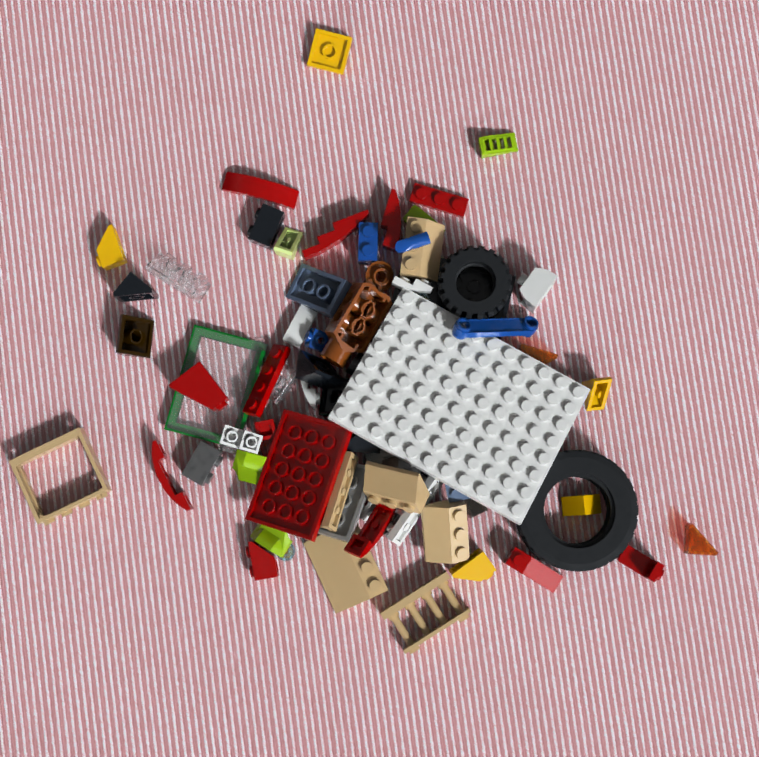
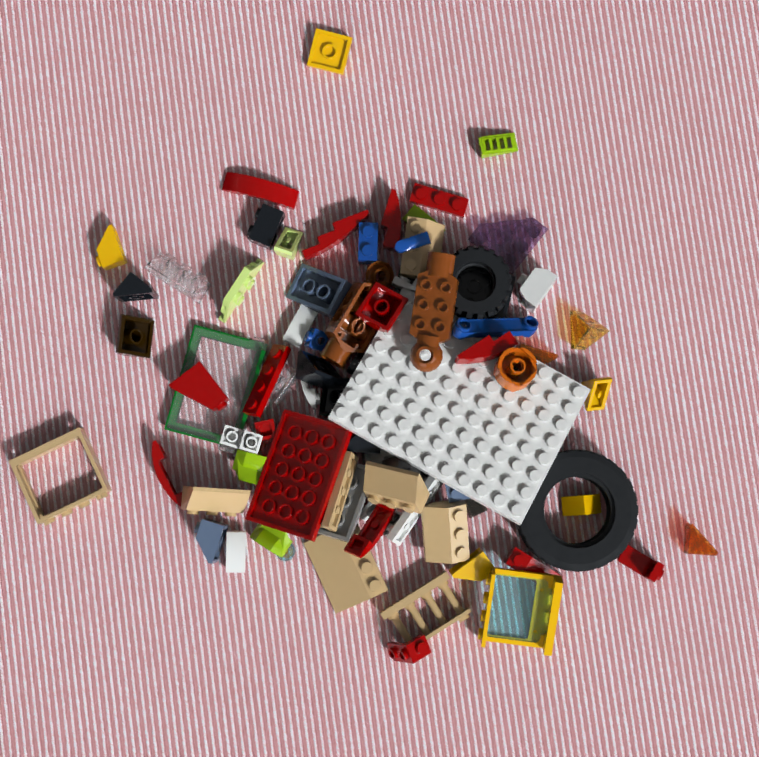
flat silver brick [182,441,223,486] -> none
red slope [246,541,279,581] -> none
none -> tan slope [181,486,251,517]
none -> sand blue slope [194,518,229,564]
none -> yellowish green wing [218,259,264,323]
none -> white slope [226,531,246,573]
none -> red slope [355,282,409,332]
none -> red bracket [387,634,432,664]
none -> dark orange brick [409,252,459,372]
none -> red slope [454,331,519,364]
none -> clear purple plate [468,218,548,274]
none -> clear light blue panel [477,567,563,656]
none -> orange brick [493,347,537,392]
none -> clear yellow slope [570,310,610,350]

